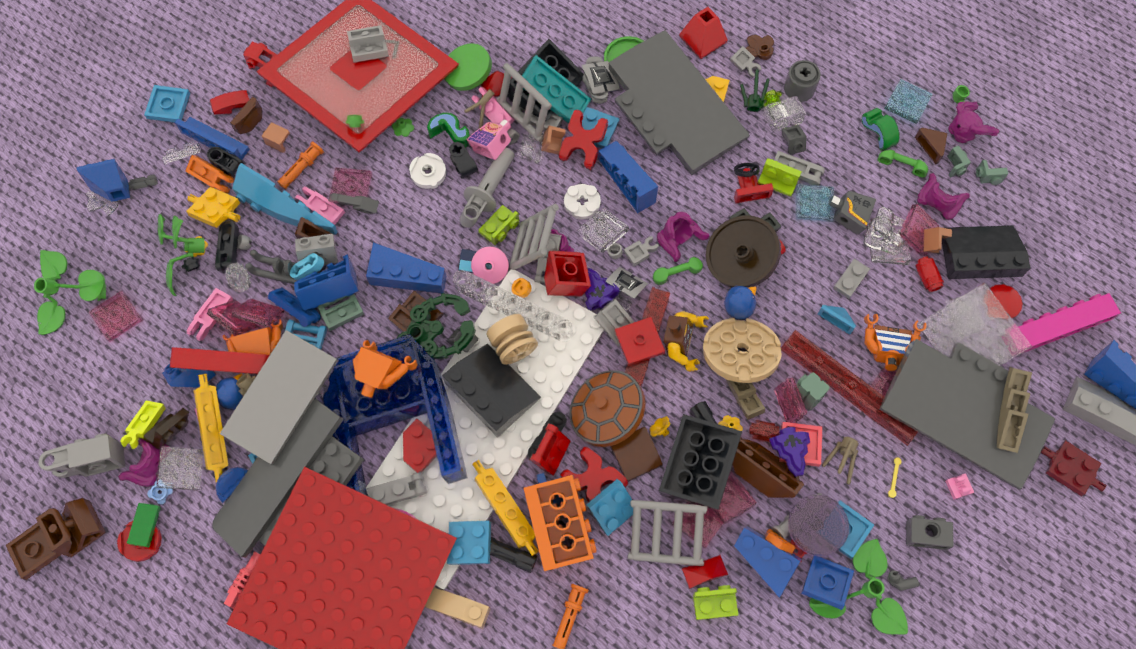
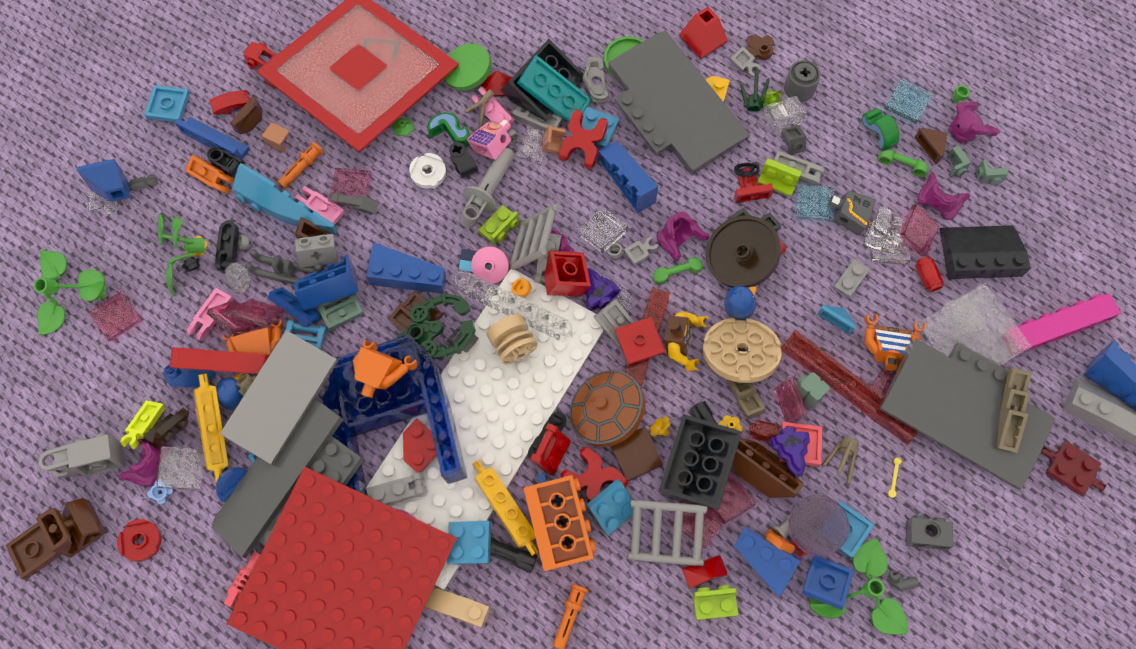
green tile [127,503,161,548] -> none
clear plate [162,141,202,165] -> none
yellow plate [186,187,240,228] -> none
medium azure beam [290,253,324,281] -> none
bright green plate [345,115,364,127] -> none
light grey slope [347,25,389,62] -> none
black slope [442,343,541,438] -> none
light grey bar [496,63,552,142] -> none
white plate [564,184,601,219] -> none
sticker [581,61,620,94] -> none
sticker [606,267,648,298] -> none
nougat panel [924,227,952,253] -> none
bright pink tile [945,473,974,500] -> none
red dish [984,284,1023,319] -> none

